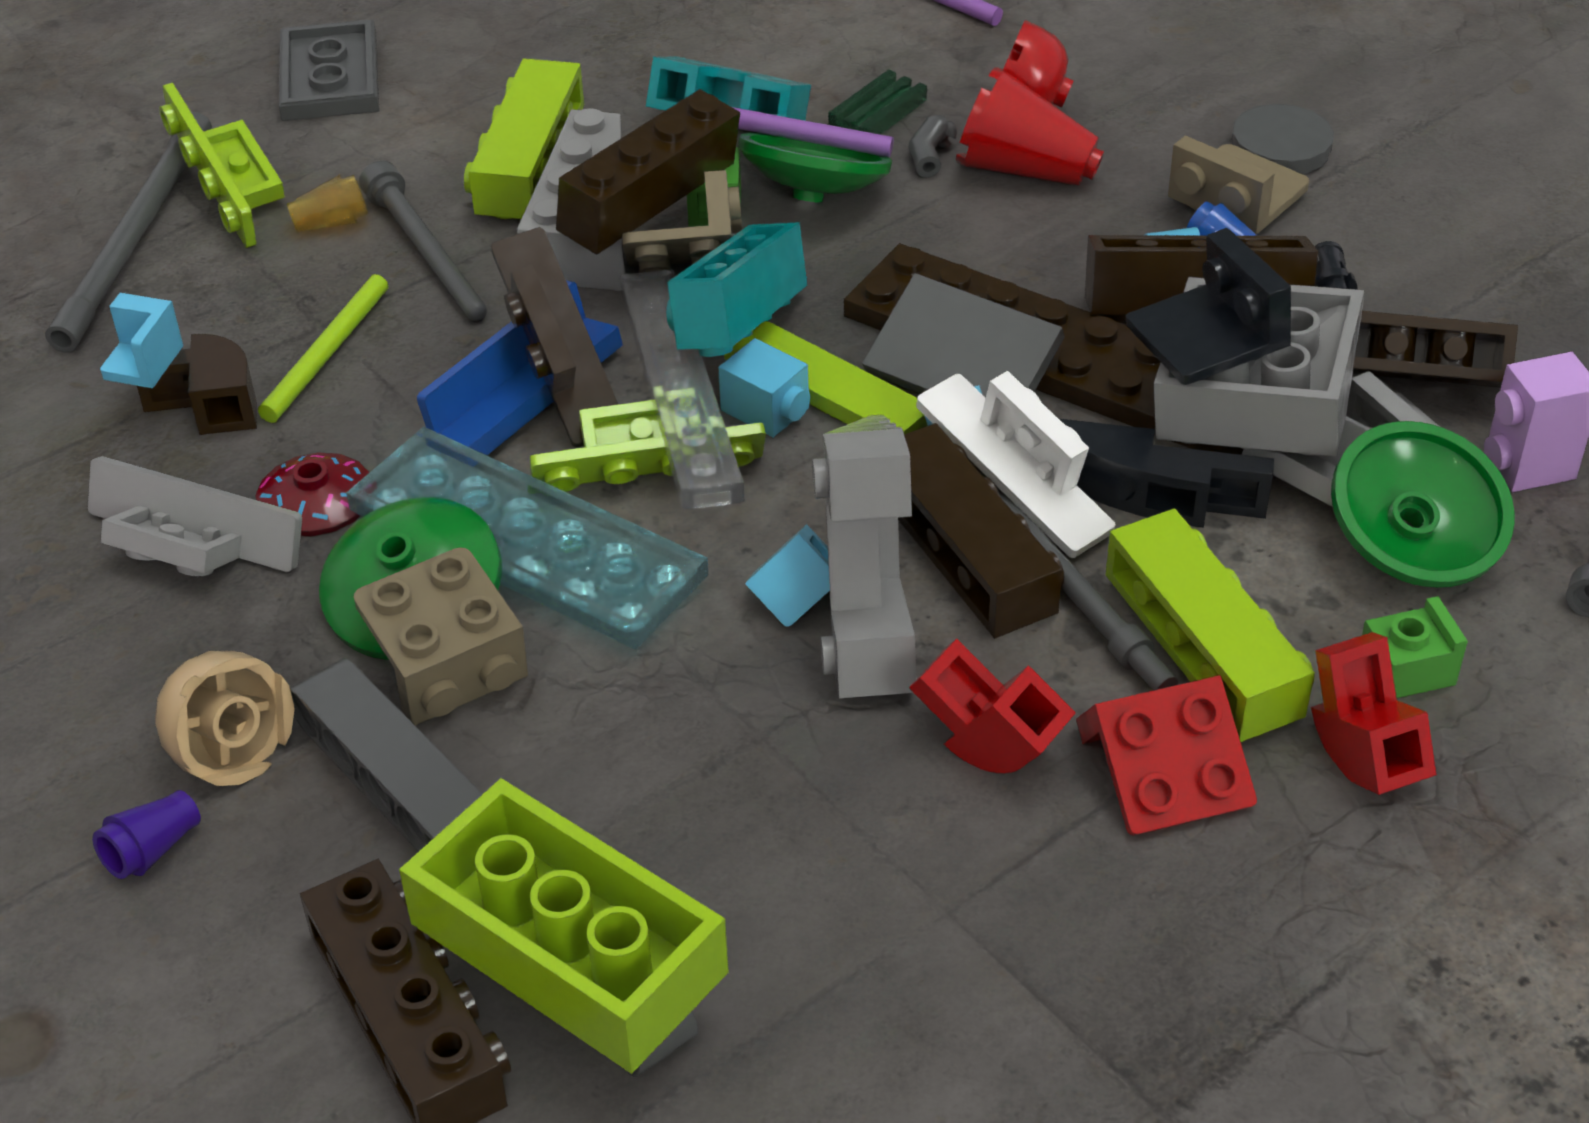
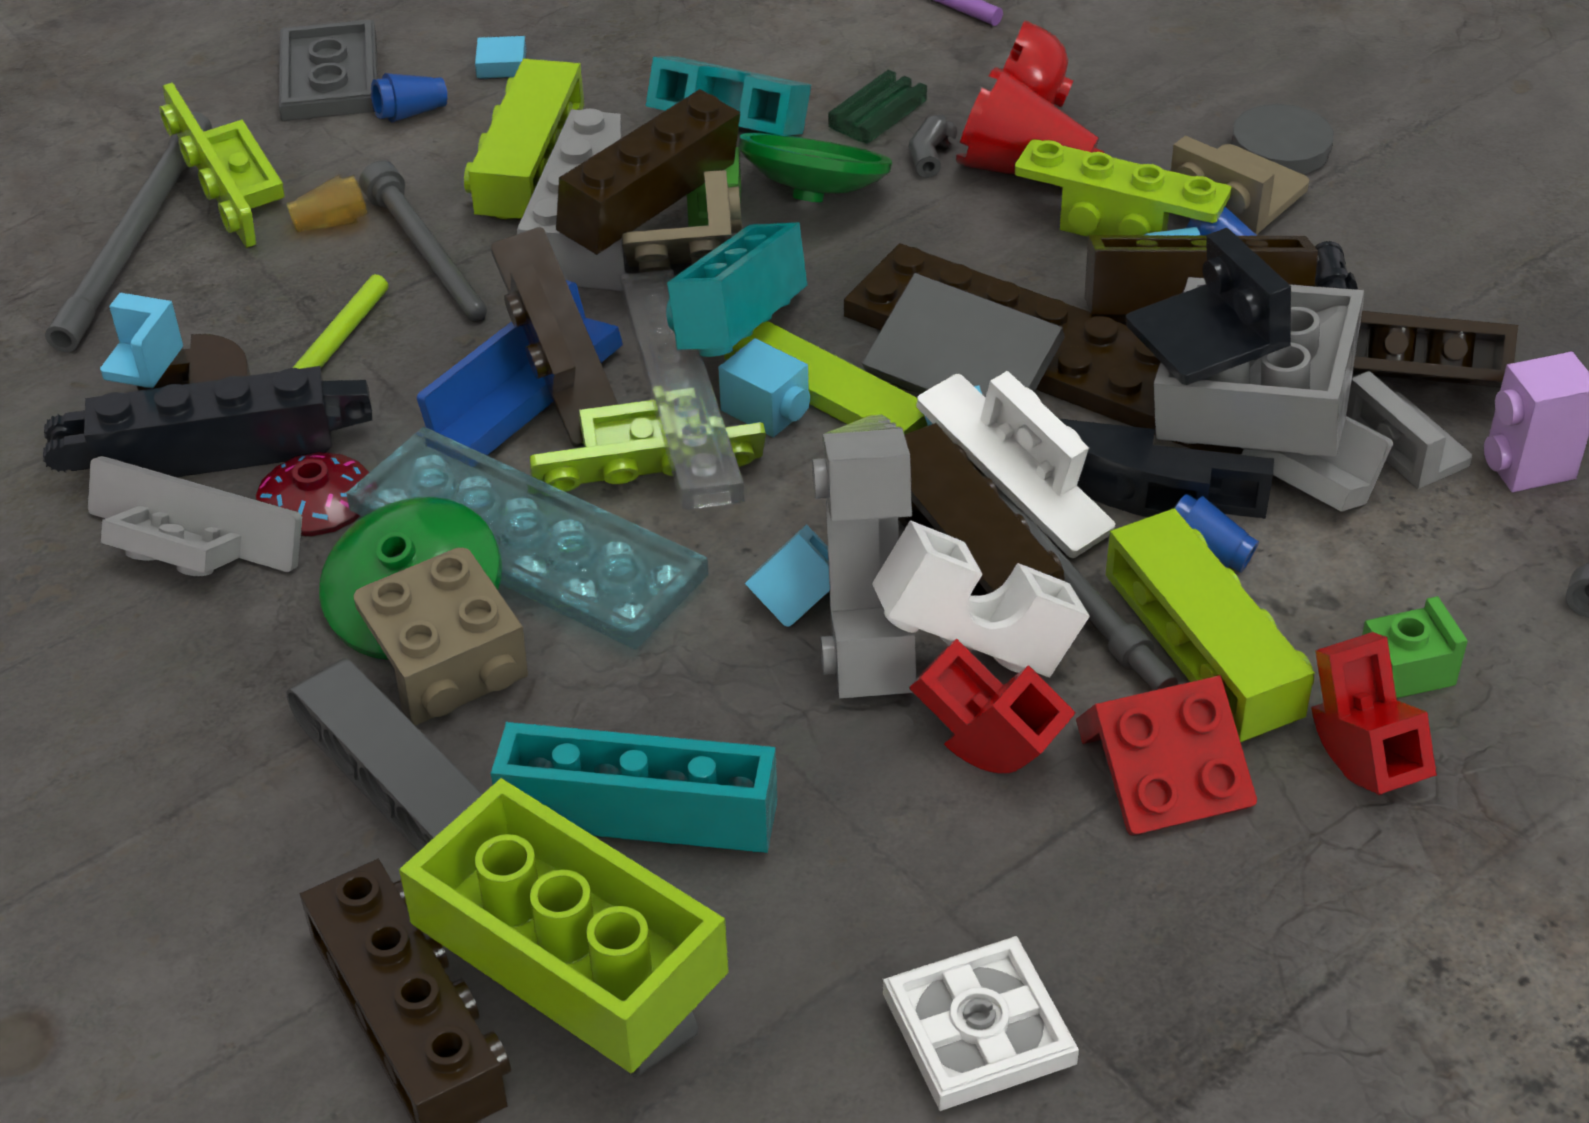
dark purple cone [92,790,201,879] -> none
tan cylinder [155,651,295,786] -> none
medium lavender bar [732,107,894,157] -> none
green dish [1331,421,1515,588] -> none
none -> black hinge [43,366,373,477]
none -> blue cone [371,73,447,123]
none -> medium azure tile [475,36,526,79]
none -> teal brick [491,722,778,853]
none -> white arch [872,520,1090,678]
none -> white piece [883,936,1079,1111]
none -> lime bracket [1015,139,1231,237]
none -> blue cone [1175,494,1259,573]

